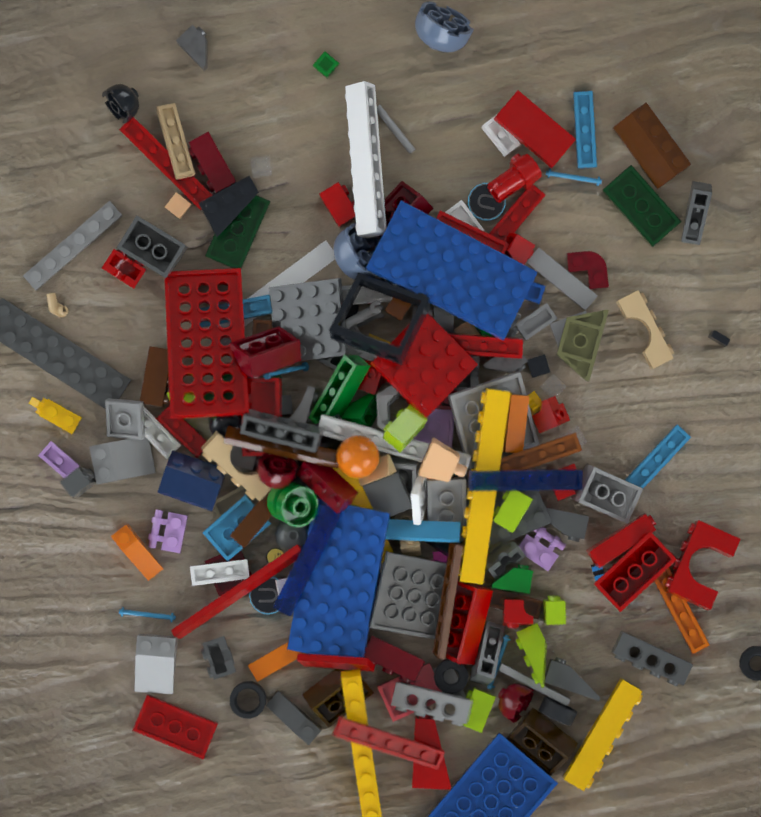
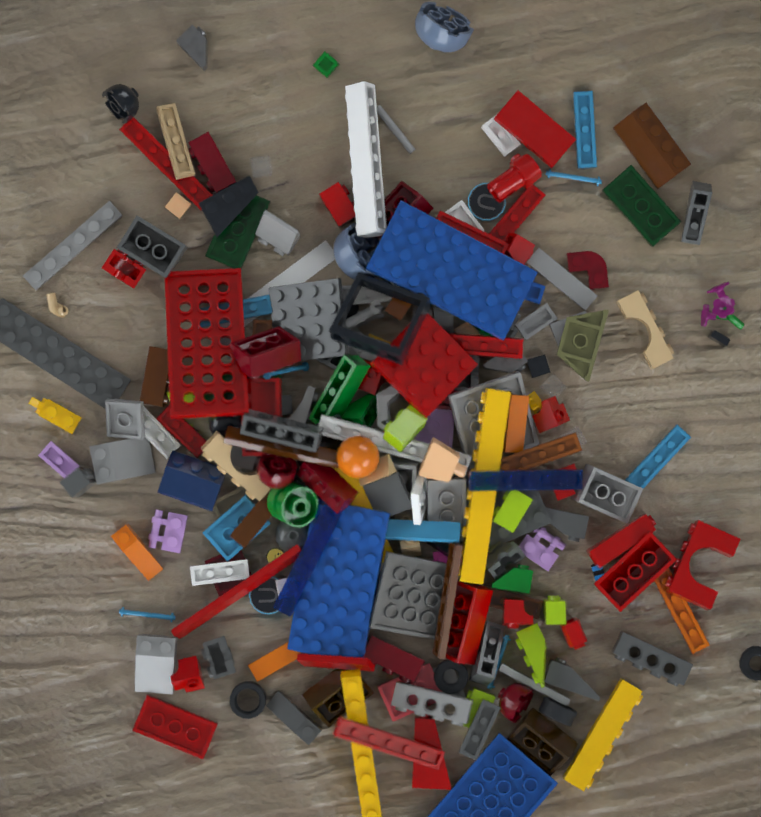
none -> red brick [170,656,205,693]
none -> light grey slope [255,210,301,256]
none -> dark grey plate [458,699,501,760]
none -> red brick [560,617,588,650]
none -> magenta plant [701,281,745,329]

